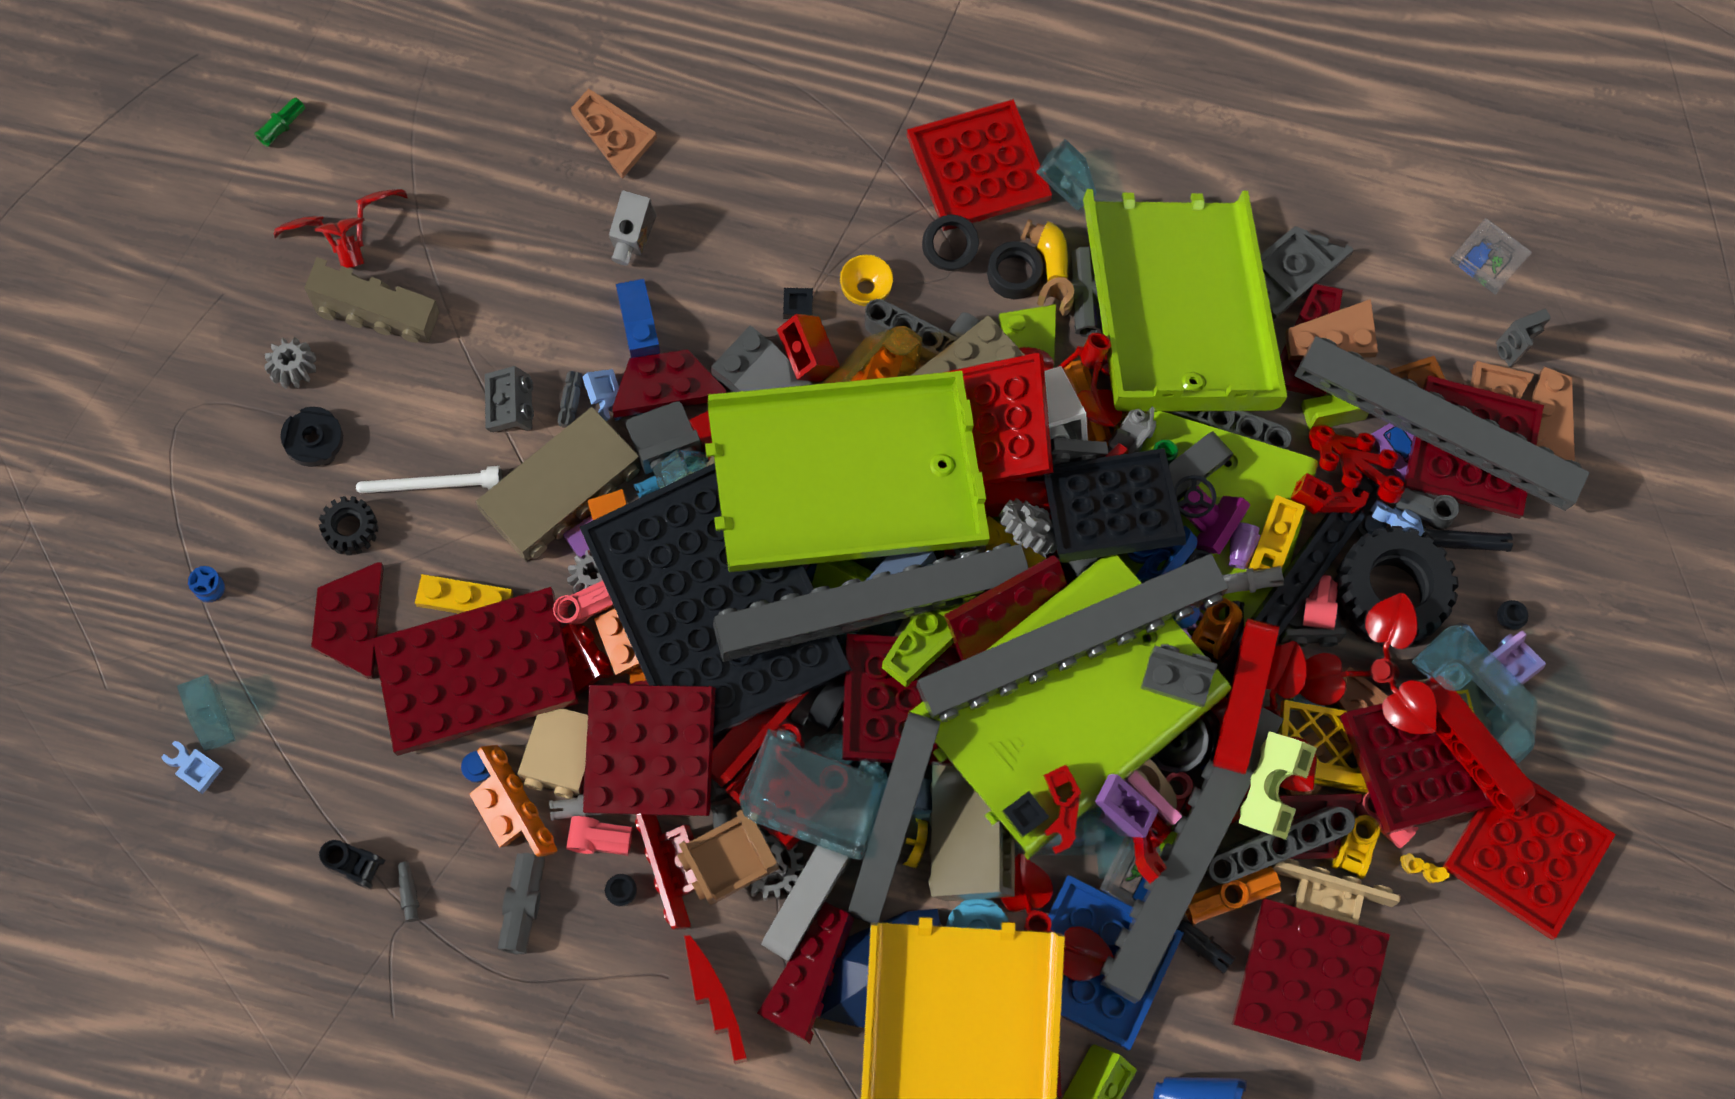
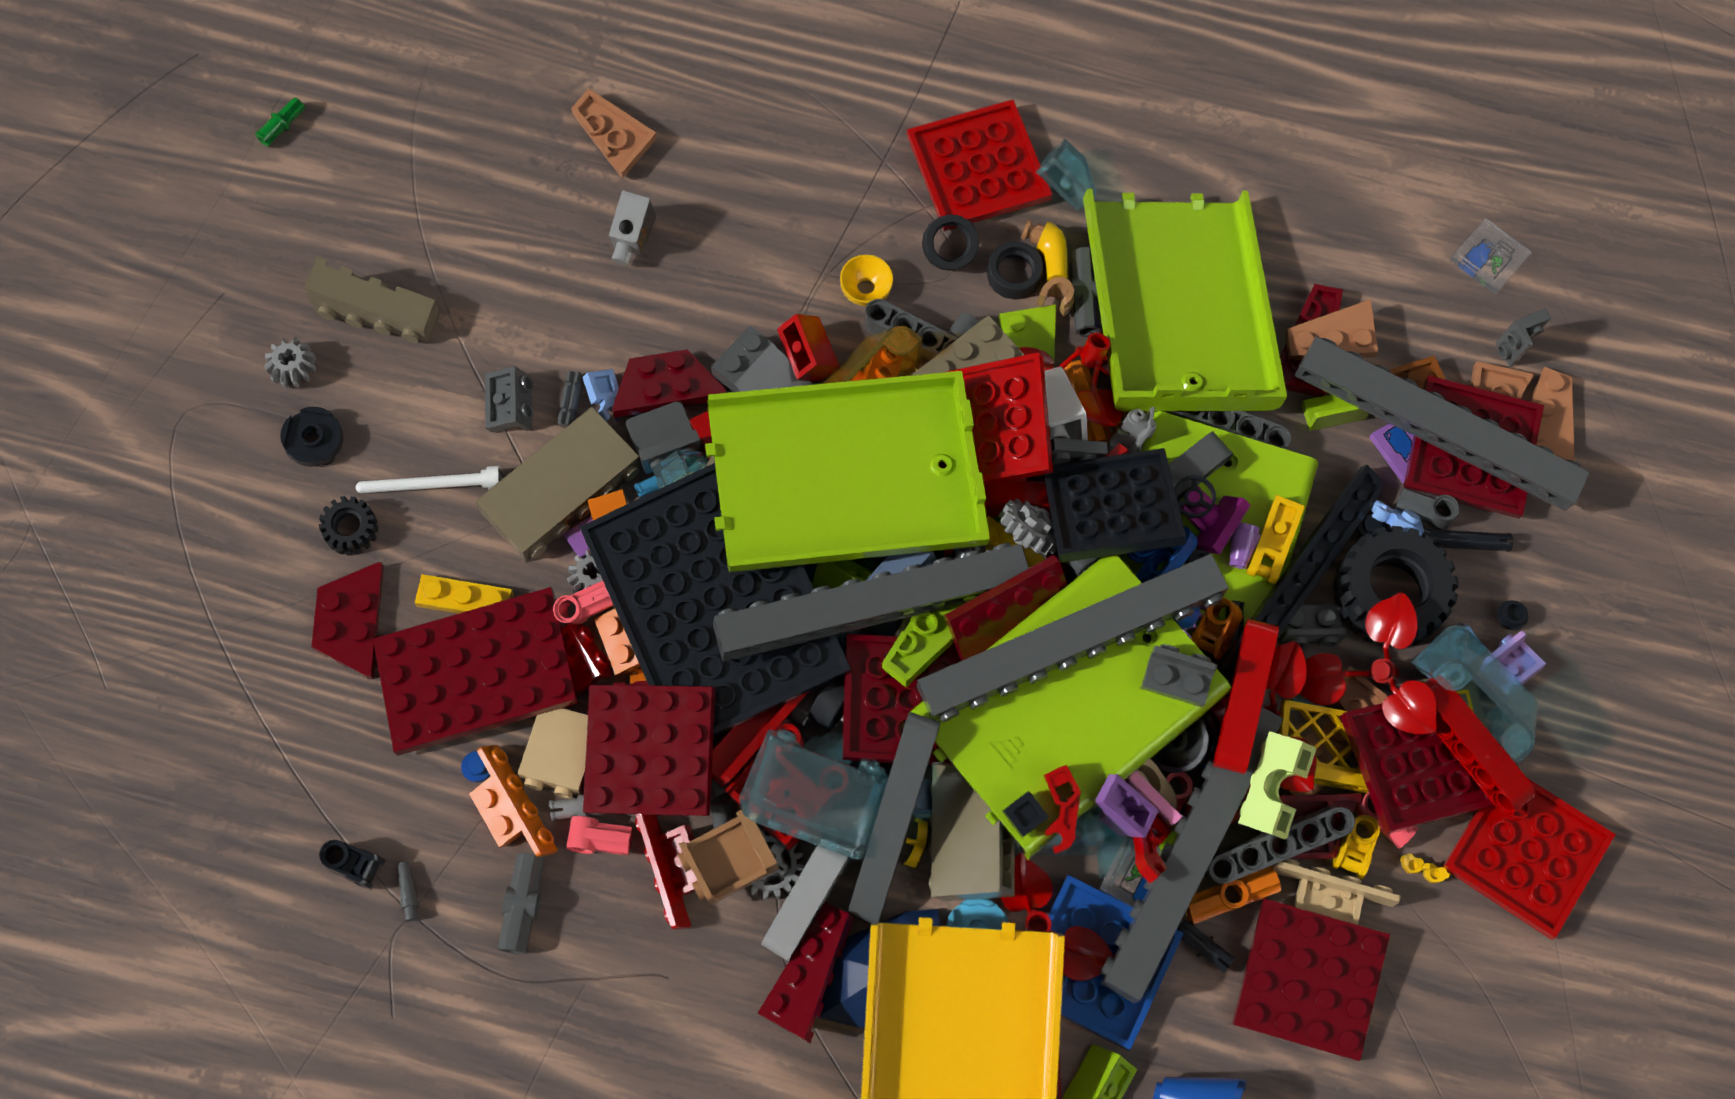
light blue plate [161,741,223,794] -> none
clear light blue slope [177,674,235,752] -> none
blue wheel [188,566,225,602] -> none
red plant [273,189,408,268] -> none
black plate [605,874,637,907] -> none
blue slope [616,279,660,358] -> none
red slope [684,935,747,1064] -> none
black plate [783,288,813,319] -> none
green hinge [1153,440,1178,465] -> none
light grey pin [1222,566,1284,594] -> none
dark grey wing [1261,226,1354,320] -> none
red piece [1290,473,1369,515] -> none
coral piece [1303,575,1338,630] -> none
red plant [1309,425,1405,503] -> none

